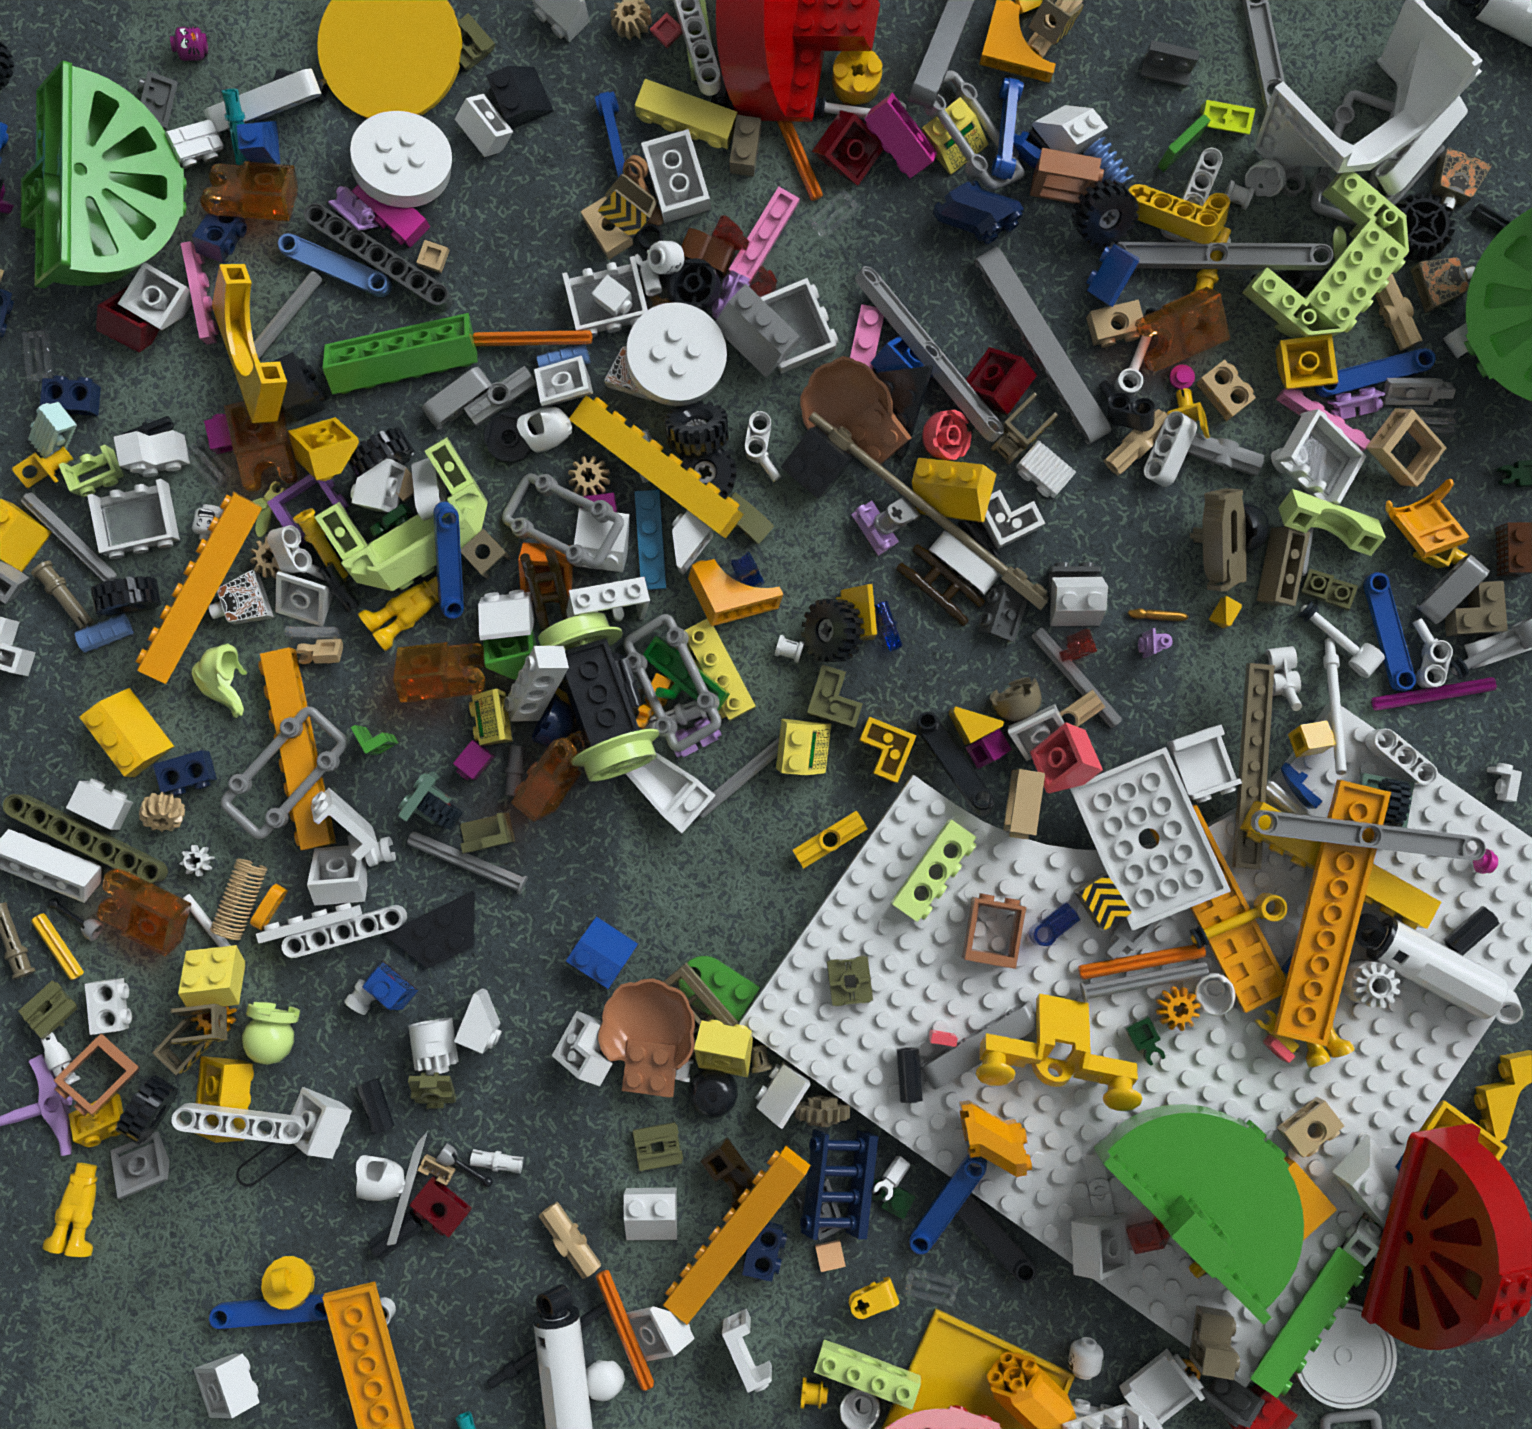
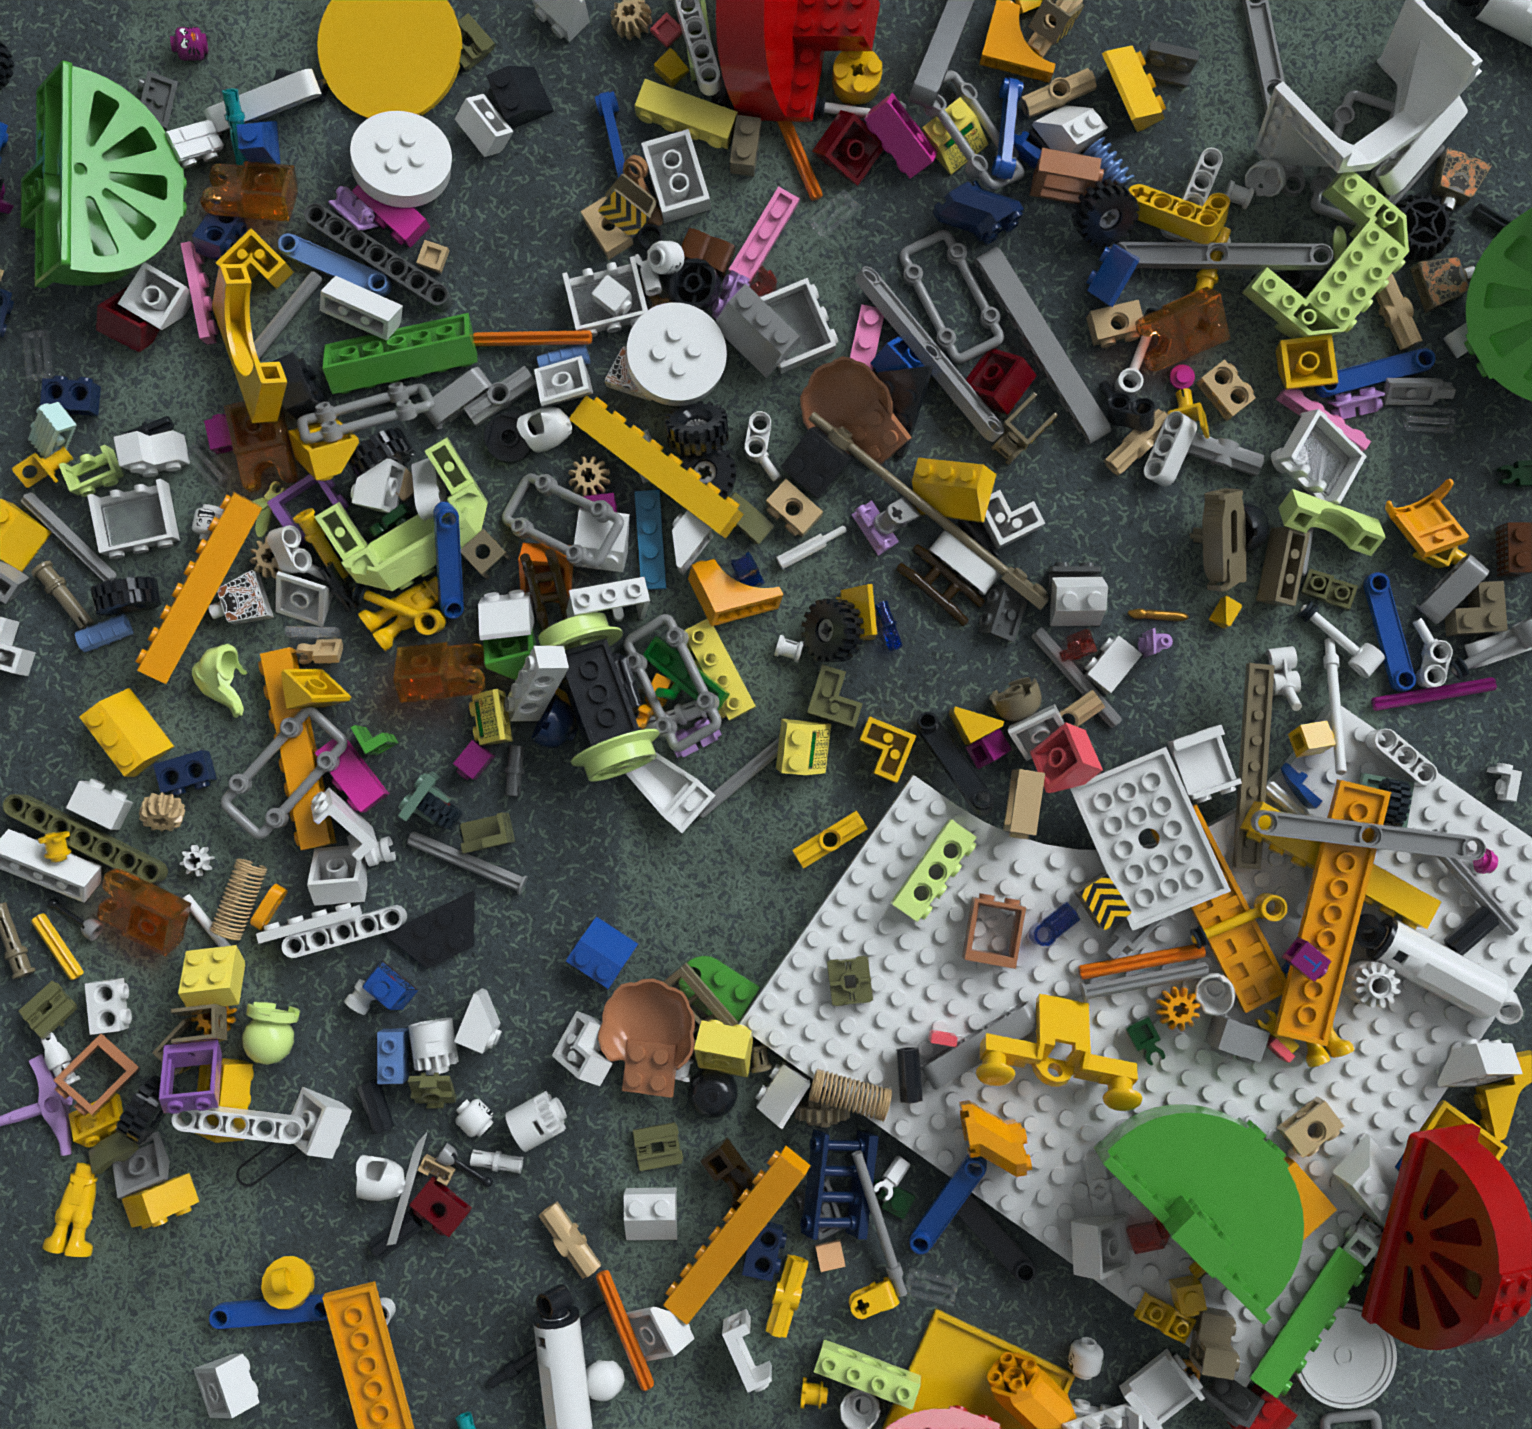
clear orange brick [511,731,586,822] -> none
clear red bracket [712,215,750,250] -> none
coral cylinder [922,410,972,461] -> none
white brick [1016,440,1076,499] -> none
bright green tile [1158,114,1211,172] -> none
neon yellow hinge [1200,100,1255,135] -> none
tan window [1366,408,1446,487] -> none
none -> yellow brick [38,831,71,862]
none -> olive slope [88,1132,139,1174]
none -> yellow brick [122,1173,199,1229]
none -> medium lavender window [159,1040,222,1114]
none -> yellow brick [215,228,294,289]
none -> yellow slope [281,669,351,709]
none -> light grey bar [297,382,435,444]
none -> dark pink brick [315,739,389,812]
none -> white brick [320,276,403,340]
none -> yellow piece [352,583,446,635]
none -> medium blue brick [377,1028,409,1084]
none -> white head [455,1099,494,1137]
none -> white gear [505,1091,567,1152]
none -> yellow slope [654,48,689,88]
none -> yellow piece [765,1254,808,1338]
none -> tan brick [766,479,823,537]
none -> white axle [776,526,846,570]
none -> tan piece [809,1068,892,1122]
none -> light grey bar [852,1151,907,1297]
none -> light grey bar [899,230,1004,363]
none -> tan piece [1020,68,1097,119]
none -> white brick [1084,636,1142,695]
none -> yellow slope [1102,45,1166,132]
none -> yellow slope [1134,1292,1197,1344]
none -> yellow brick [1169,1275,1207,1317]
none -> light grey brick [1204,1015,1270,1064]
none -> magenta brick [1282,937,1332,982]
none -> light grey axle [1432,829,1519,936]
none -> white slope [1437,1039,1523,1087]

